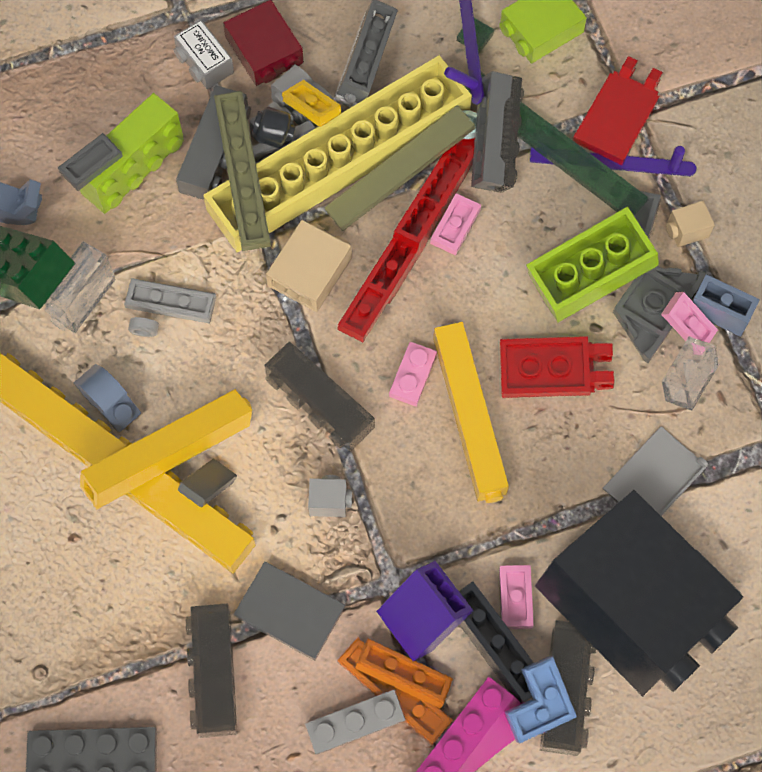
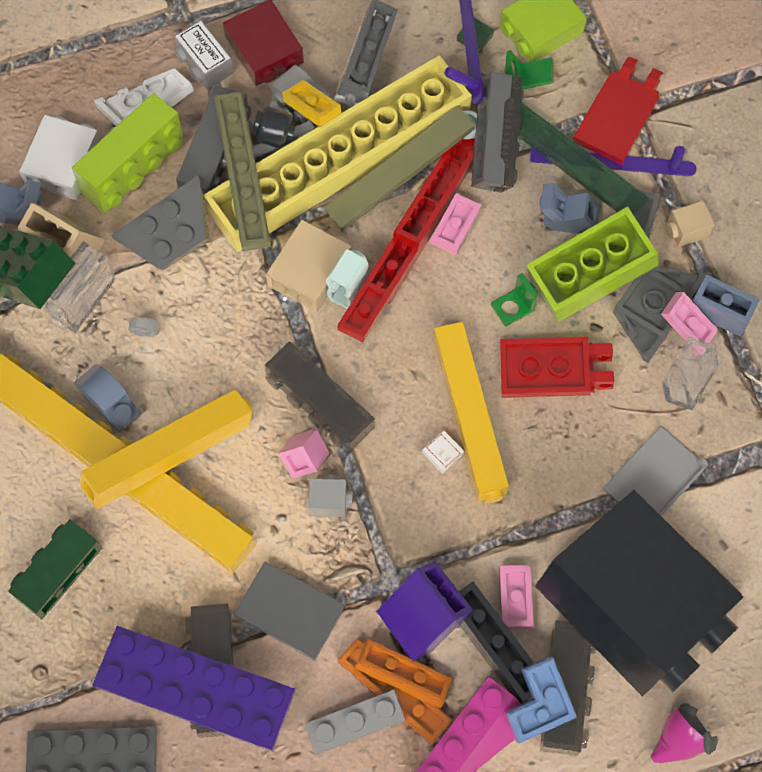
dark grey tile [58,133,123,191] -> none
light grey tile [124,278,216,324] -> none
dark grey tile [178,458,237,508] -> none
bright pink plate [389,342,437,407] -> none
none -> dark green brick [8,519,102,620]
none -> tan brick [18,203,105,264]
none -> white brick [19,115,101,200]
none -> dark purple plate [92,626,296,752]
none -> white wing [94,68,194,126]
none -> dark grey wing [111,175,210,270]
none -> bright pink panel [279,429,329,479]
none -> light aqua brick [326,249,369,309]
none -> white tile [422,431,465,474]
none -> green bracket [491,273,538,327]
none -> green bracket [505,50,554,90]
none -> sand blue brick [539,183,600,233]
none -> dark pink hat [650,703,718,763]

